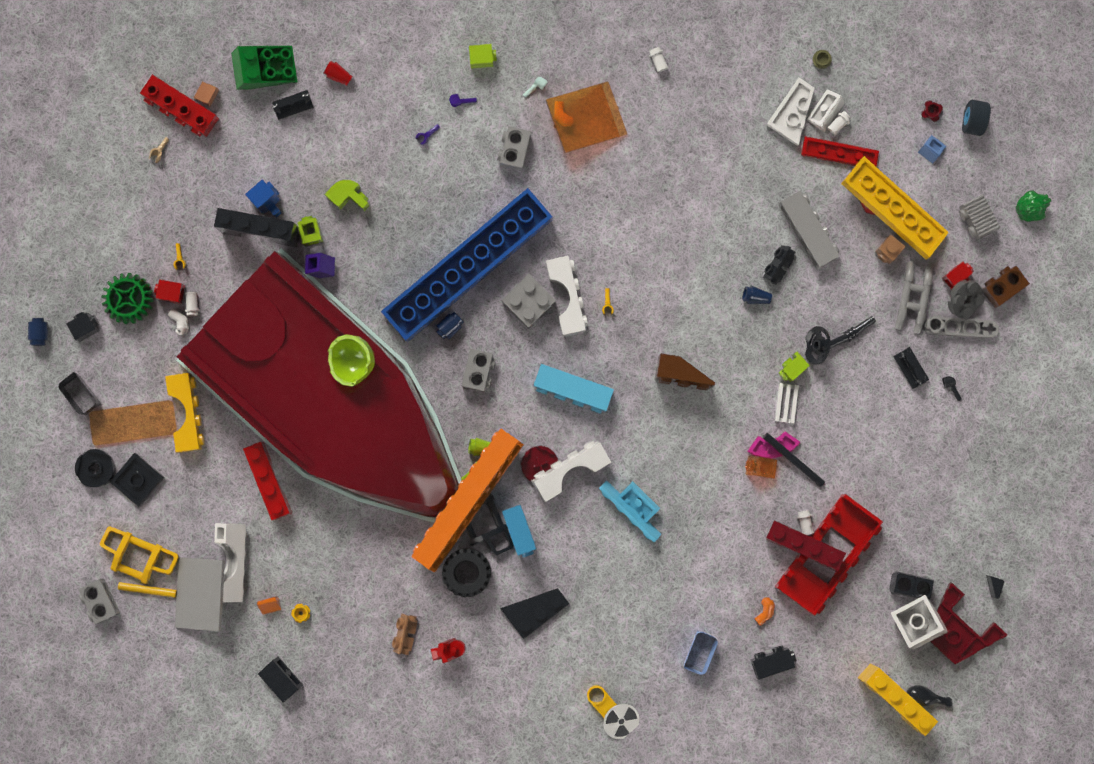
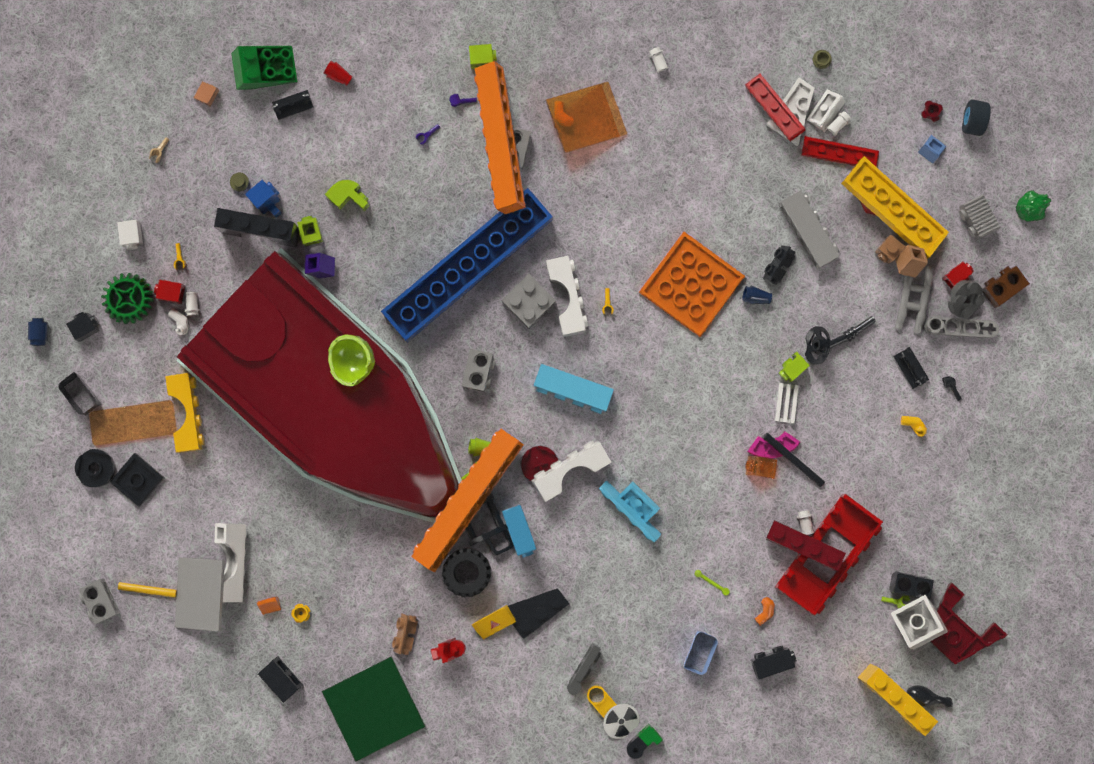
yellow bar [100,526,179,584] -> none
red brick [140,74,219,137] -> none
red arch [243,441,292,521] -> none
dark blue brick [436,312,464,340] -> none
light aqua hand [523,77,548,98] -> none
reddish brown slope [655,353,715,391] -> none
black slope [986,575,1004,599] -> none
none -> white brick [117,220,143,250]
none -> olive plate [230,172,249,192]
none -> dark green tile [322,656,426,762]
none -> yellow slope [471,605,516,640]
none -> orange brick [474,61,526,214]
none -> dark grey hinge [567,643,601,695]
none -> leg [627,723,663,759]
none -> orange tile [639,232,745,337]
none -> lime hinge [694,570,730,595]
none -> red tile [745,74,806,142]
none -> lime hand [881,596,910,608]
none -> medium nougat brick [895,245,928,277]
none -> yellow arm [901,416,927,437]

